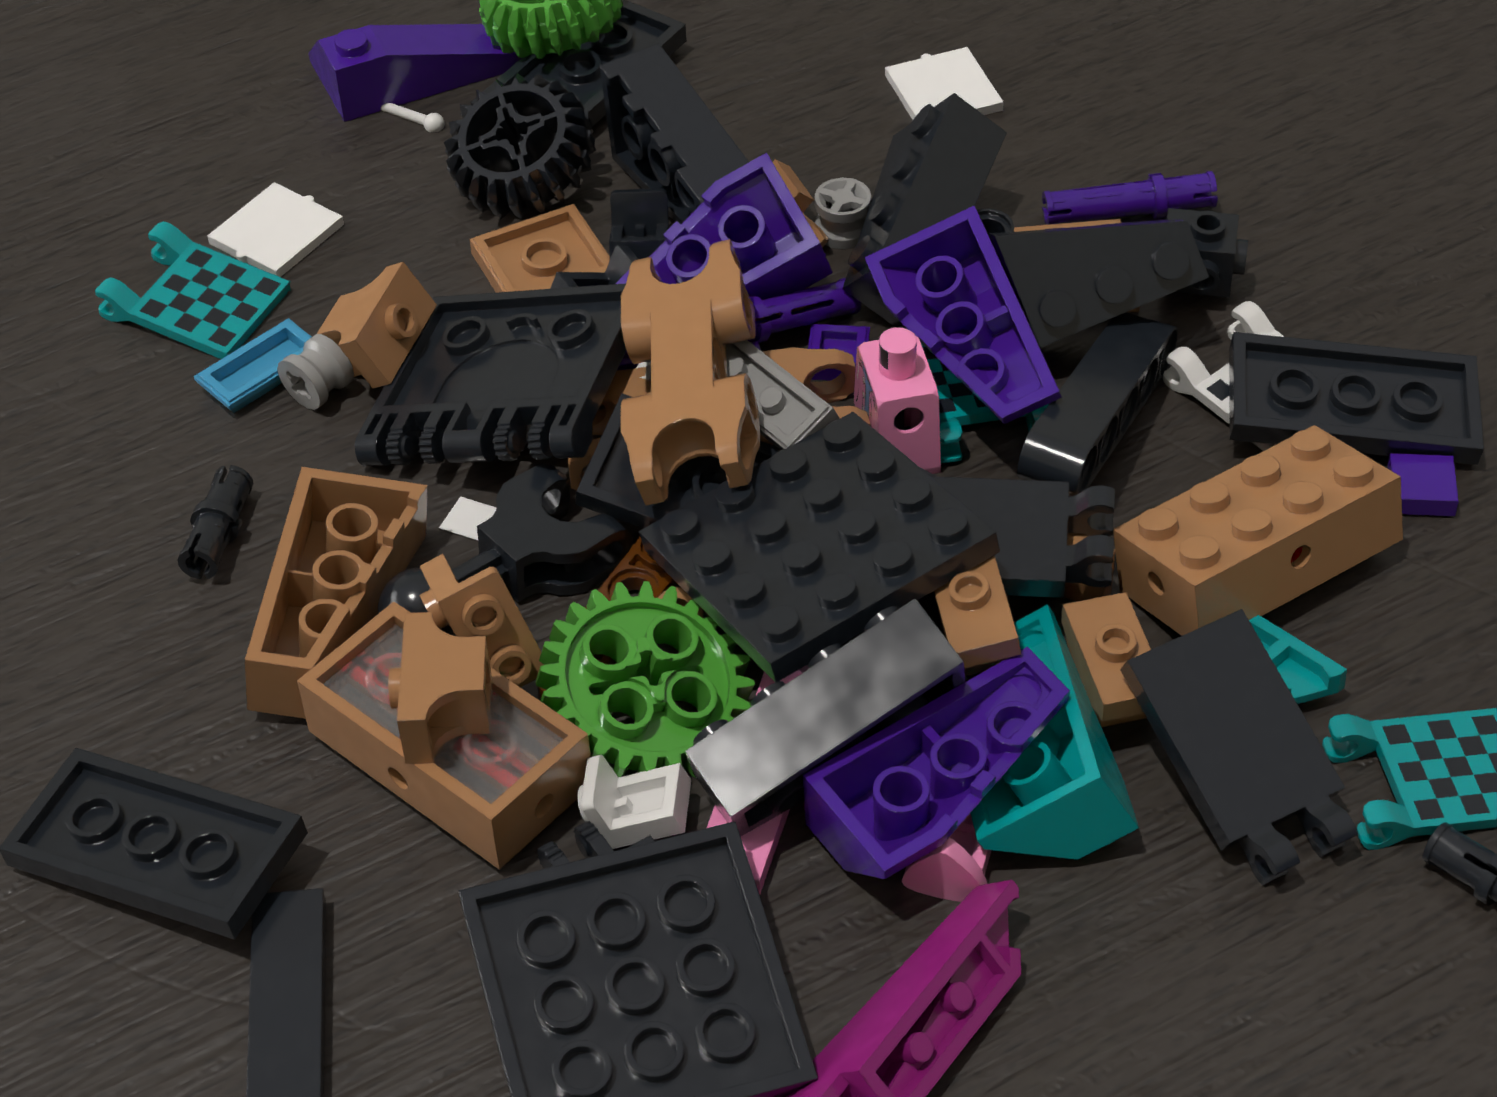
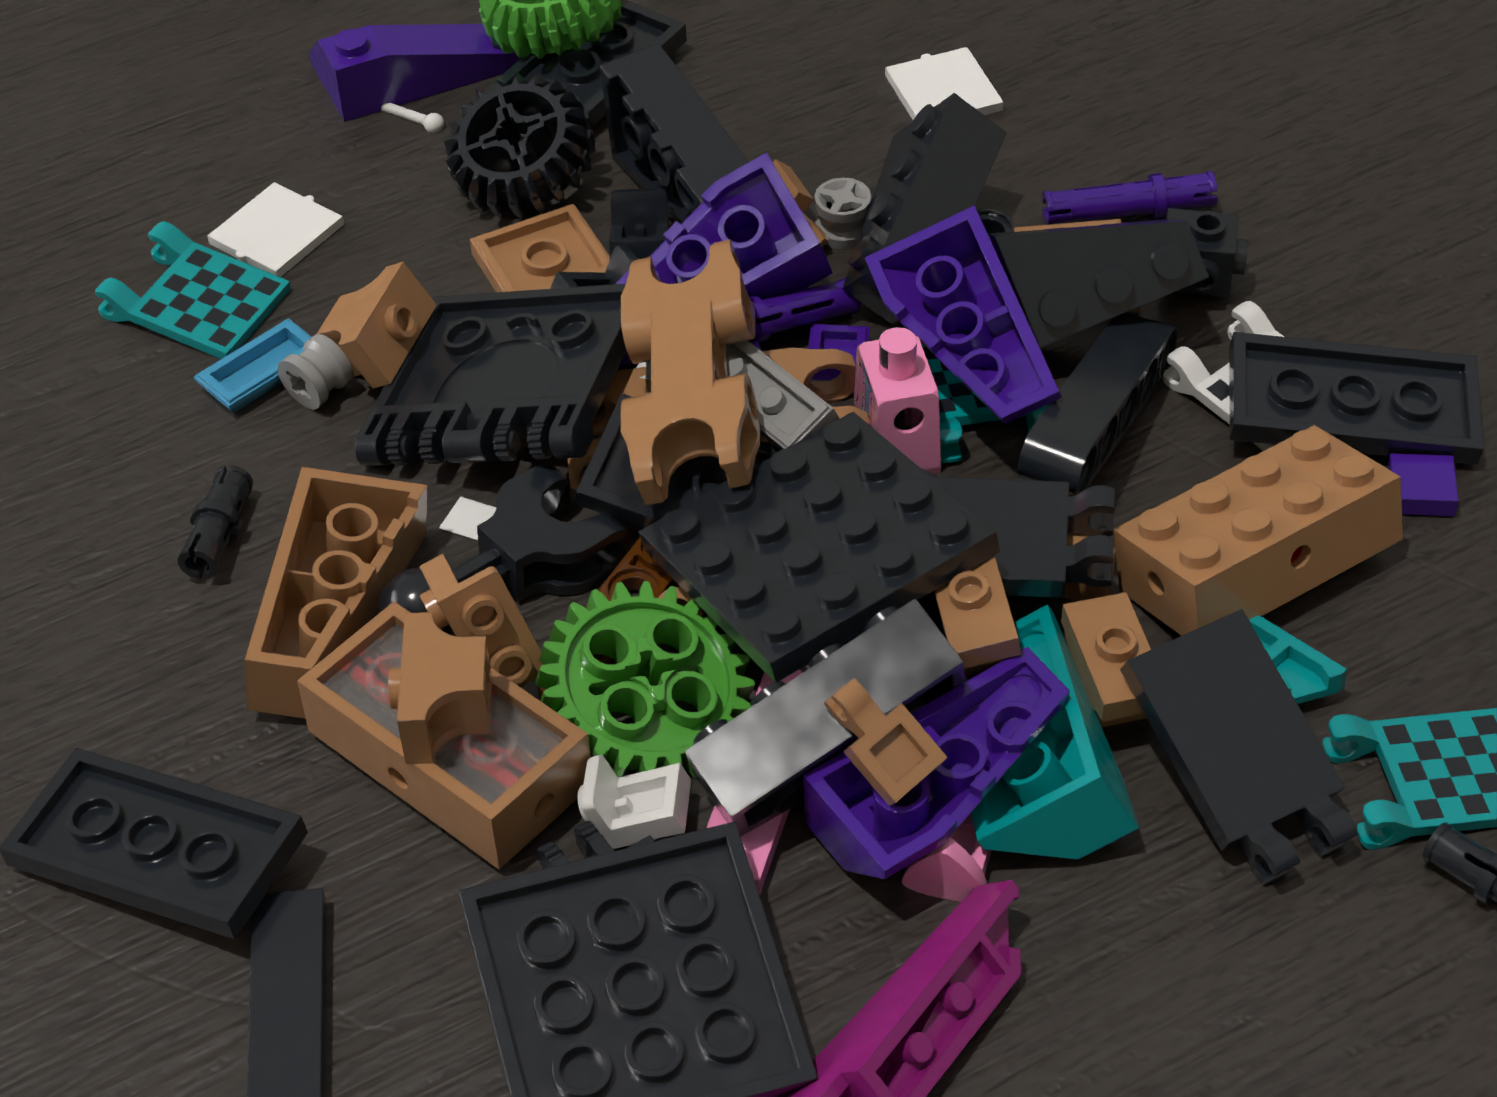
none -> medium nougat plate [824,678,948,806]

